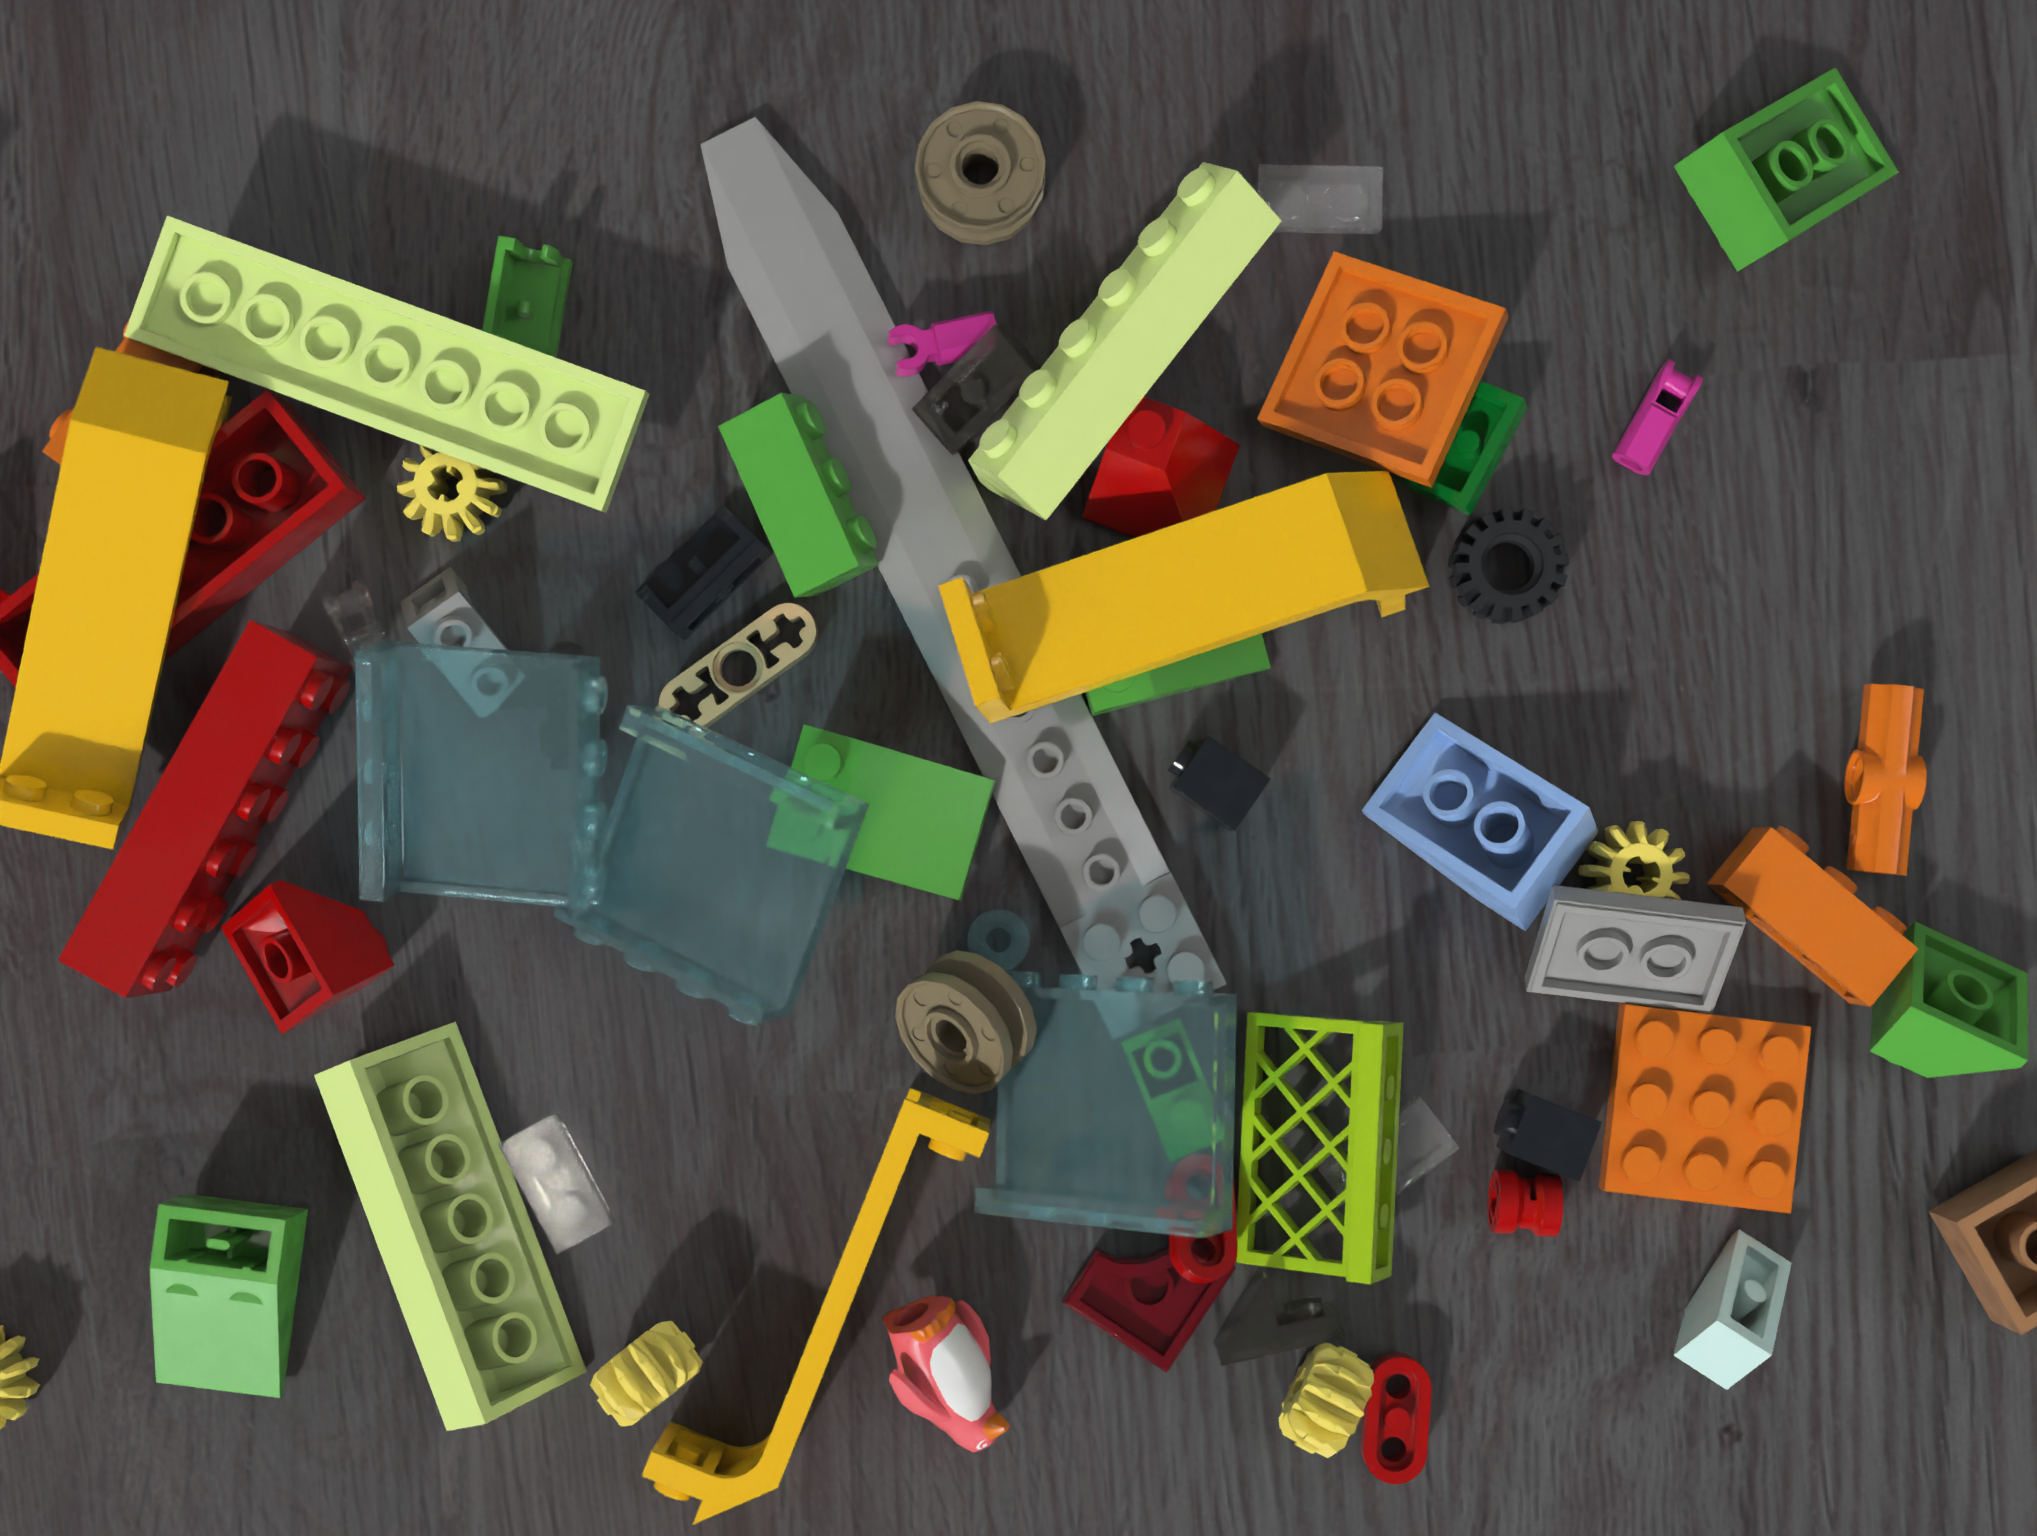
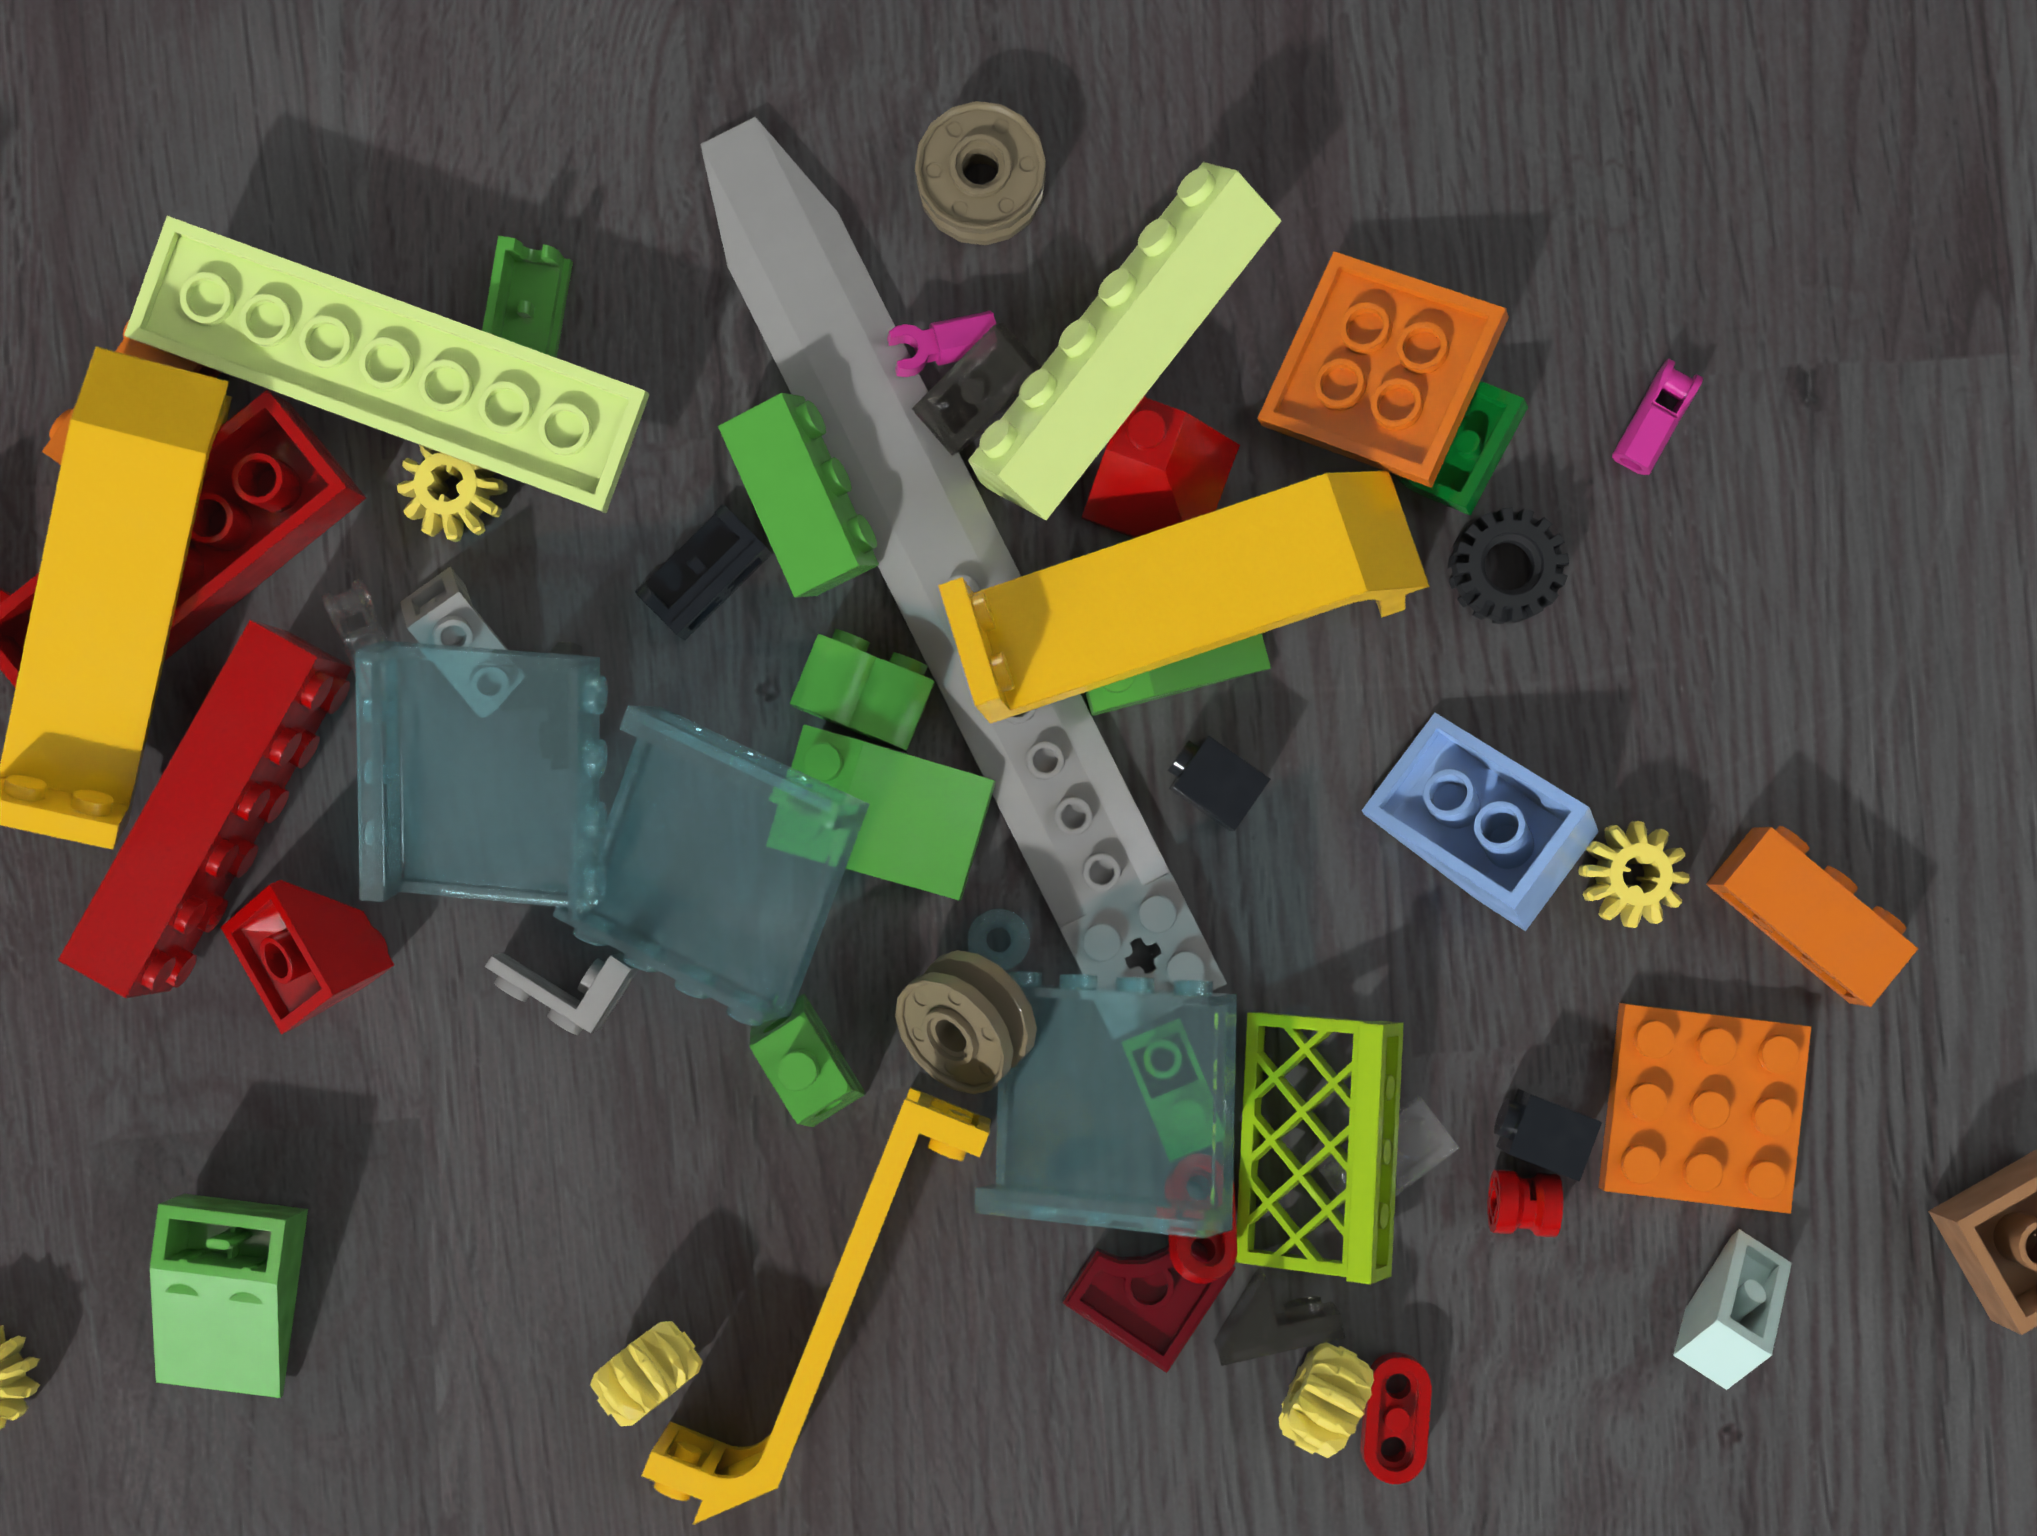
yellowish green slope [314,1021,587,1431] -> none
clear plate [498,1112,616,1254] -> none
tan beam [659,603,819,733] -> none
animal [882,1296,1010,1452] -> none
clear plate [1256,164,1383,234] -> none
light grey tile [1525,885,1746,1014] -> none
bright green slope [1674,67,1899,272] -> none
orange piece [1844,684,1927,876] -> none
bright green slope [1870,921,2028,1078] -> none
none -> light grey bracket [485,953,641,1035]
none -> bright green torso [749,993,866,1127]
none -> bright green brick [790,629,935,753]

